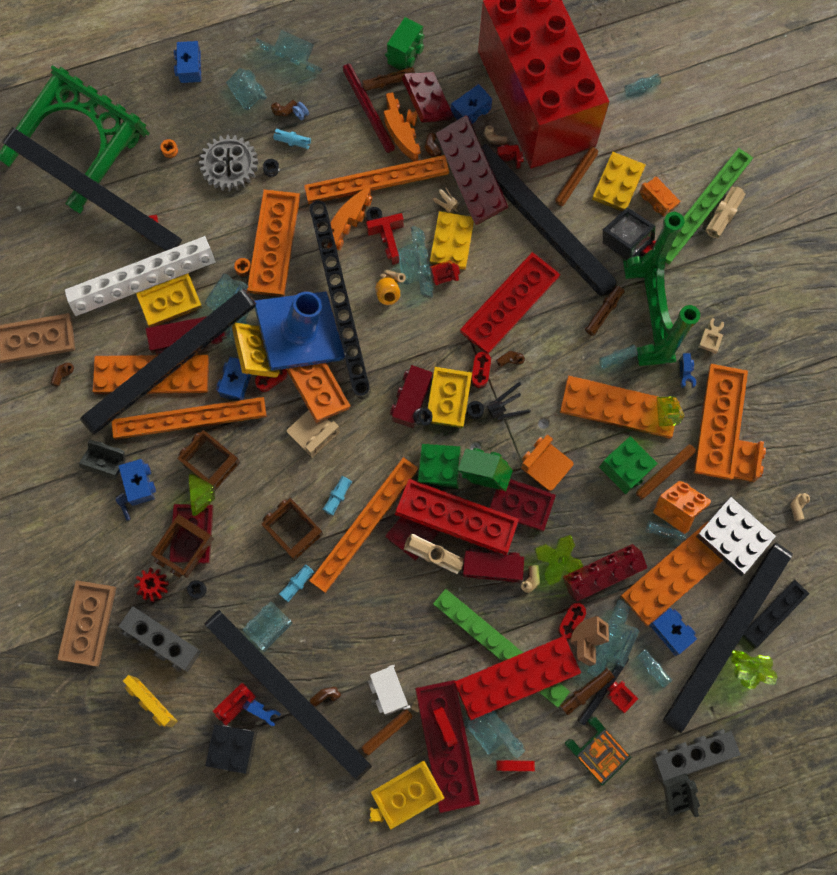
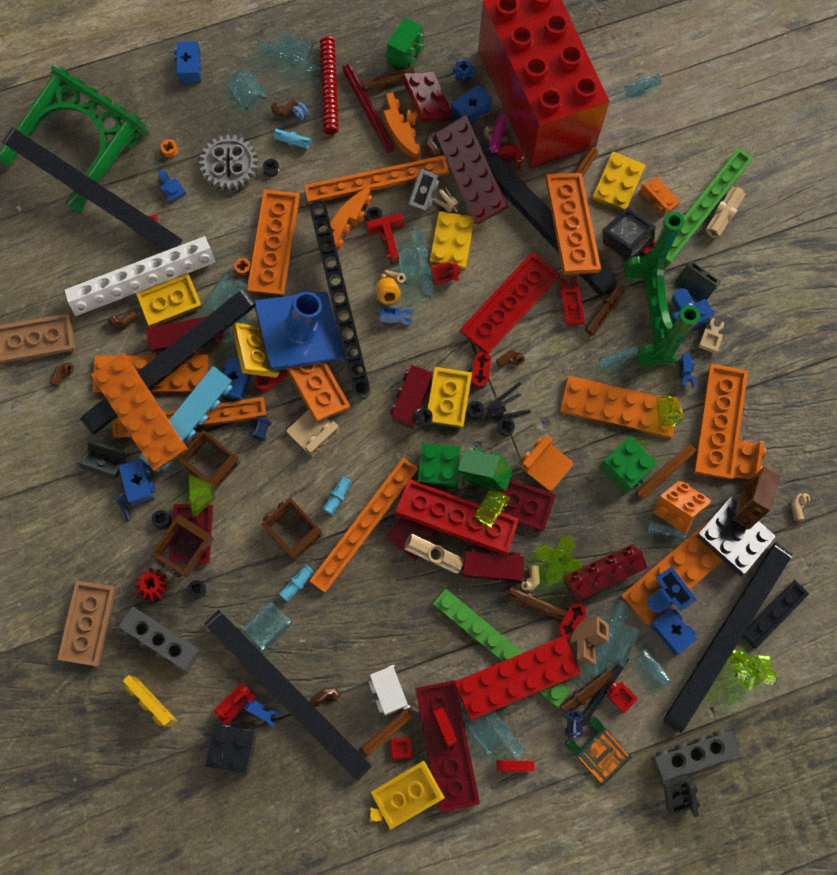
none -> orange plate [91,353,188,471]
none -> reddish brown arm [108,311,137,328]
none -> medium azure brick [139,366,233,472]
none -> black bush [152,510,171,529]
none -> blue plate [157,169,186,204]
none -> dark blue bush [250,417,272,441]
none -> red piece [320,36,339,135]
none -> blue plate [380,307,412,325]
none -> red tile [390,737,412,760]
none -> light grey brick [407,169,439,211]
none -> blue gear [453,59,475,83]
none -> clear neon green slope [475,488,511,527]
none -> dark pink axle [489,113,508,153]
none -> black bush [497,418,515,436]
none -> reddish brown pin [507,586,567,621]
none -> orange plate [545,173,601,275]
none -> red hinge [559,276,585,327]
none -> dark blue bush [564,710,584,738]
none -> blue brick [647,566,697,613]
none -> blue brick [670,289,715,332]
none -> pearl dark grey panel [675,260,721,301]
none -> reddish brown window [733,467,781,529]

